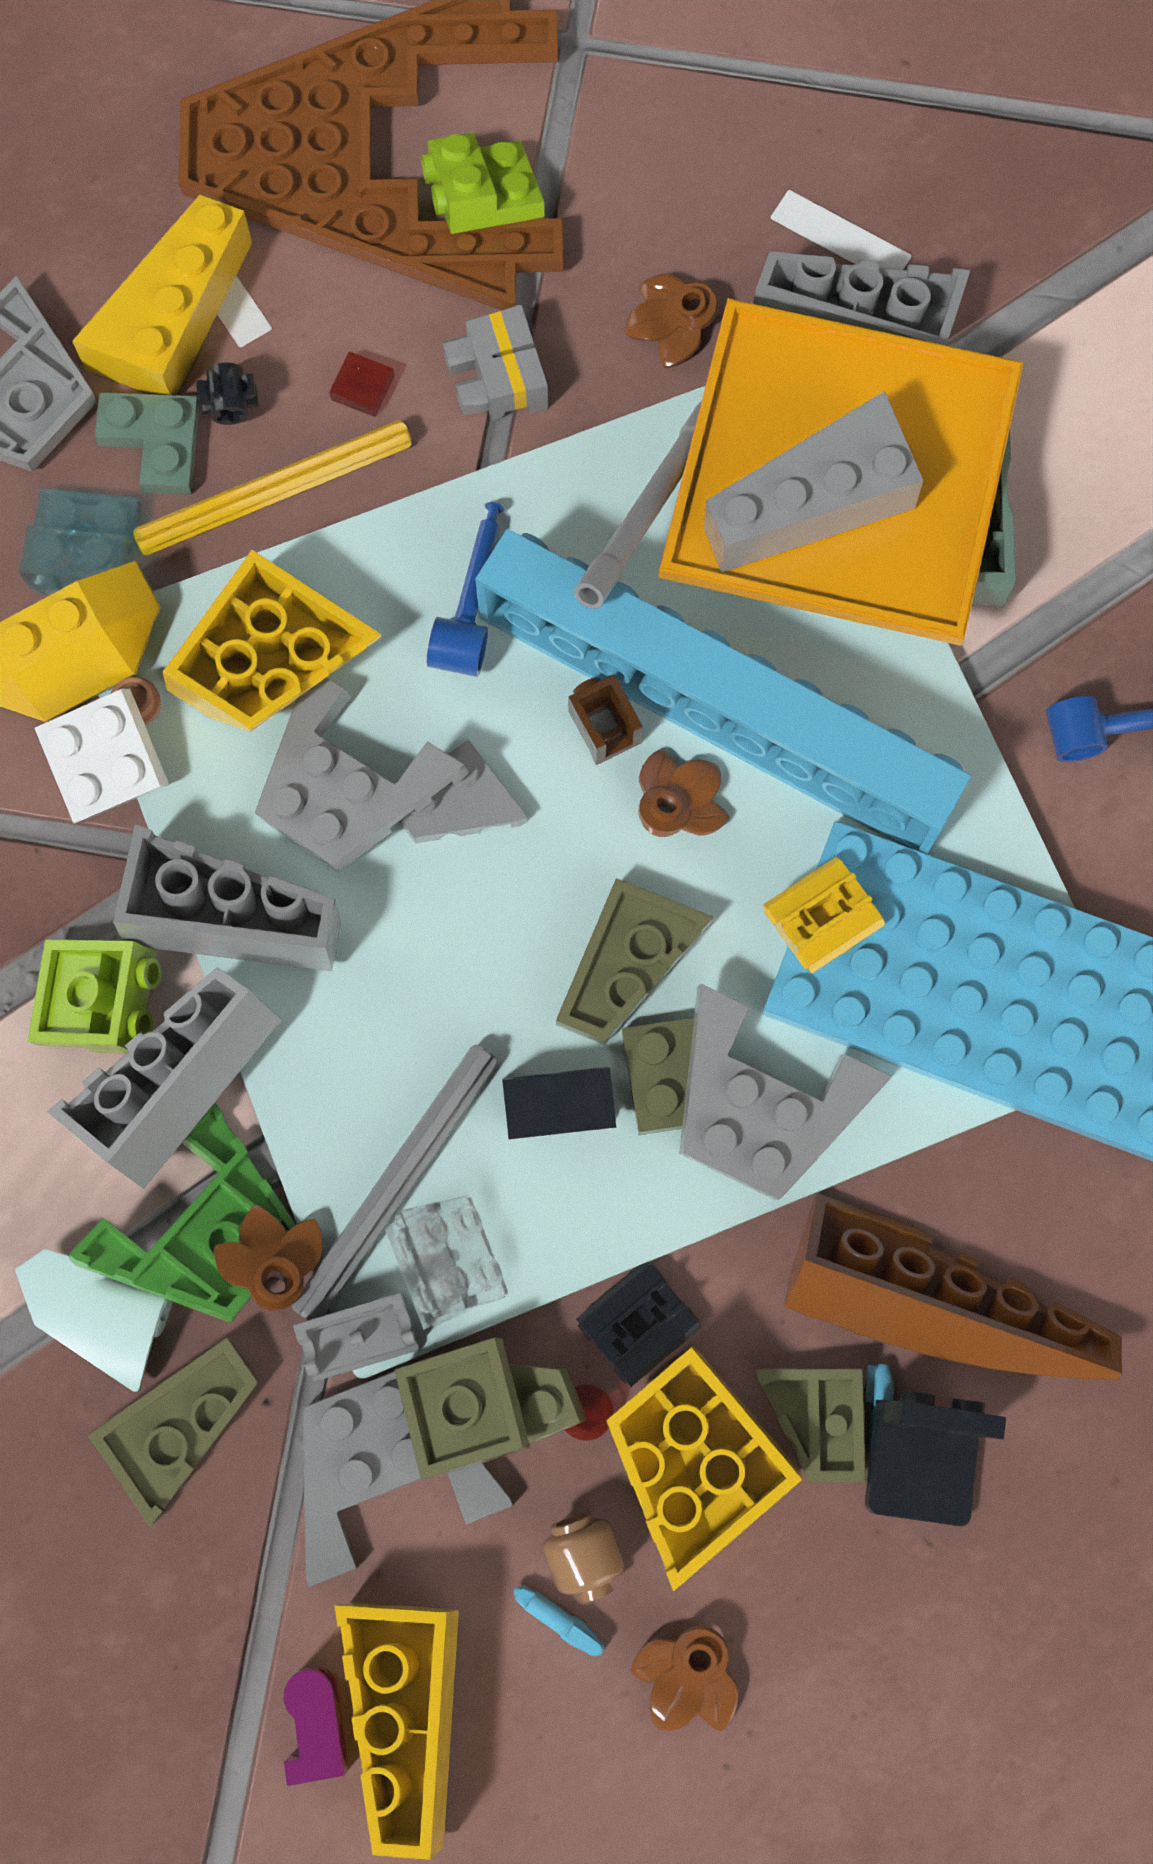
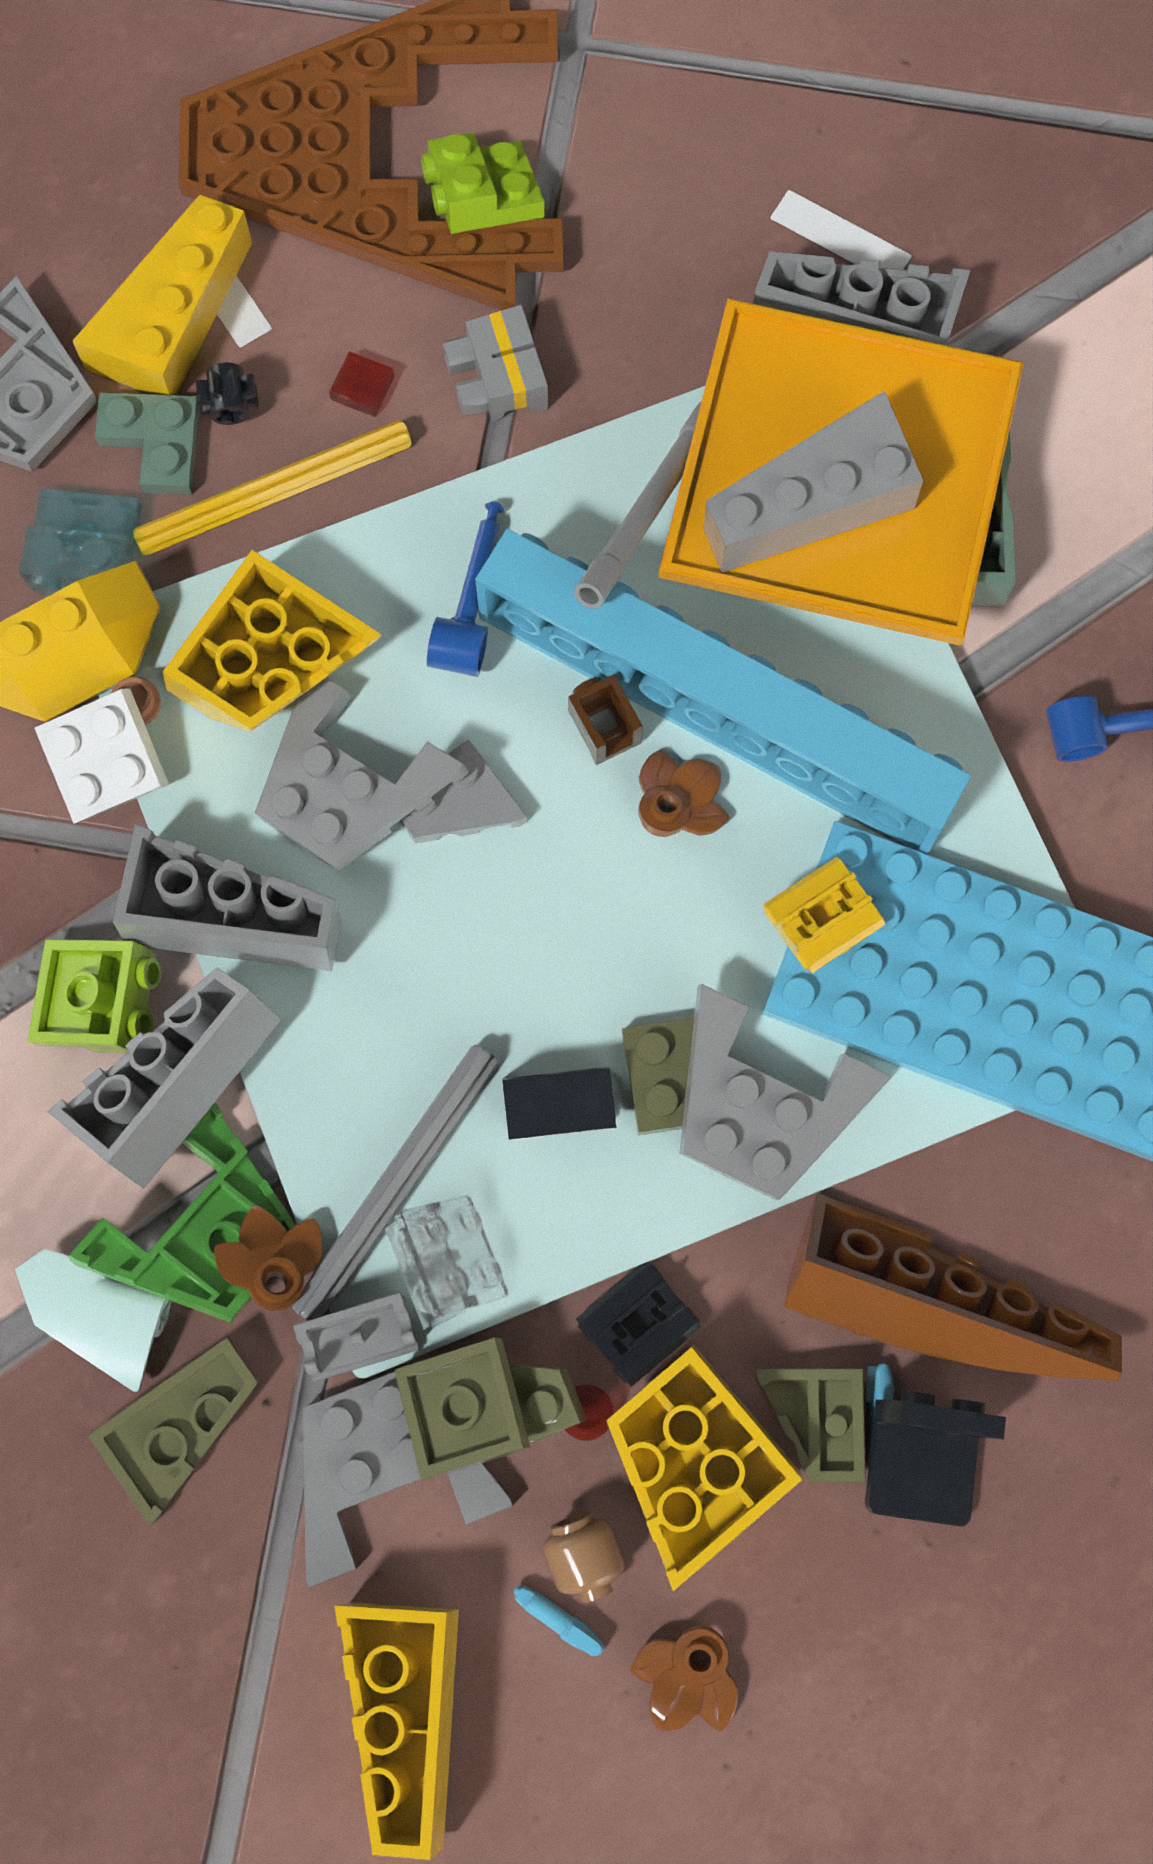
magenta leg [283,1666,349,1786] -> none
olive wing [556,878,713,1045] -> none
dark orange plate [625,274,718,368] -> none

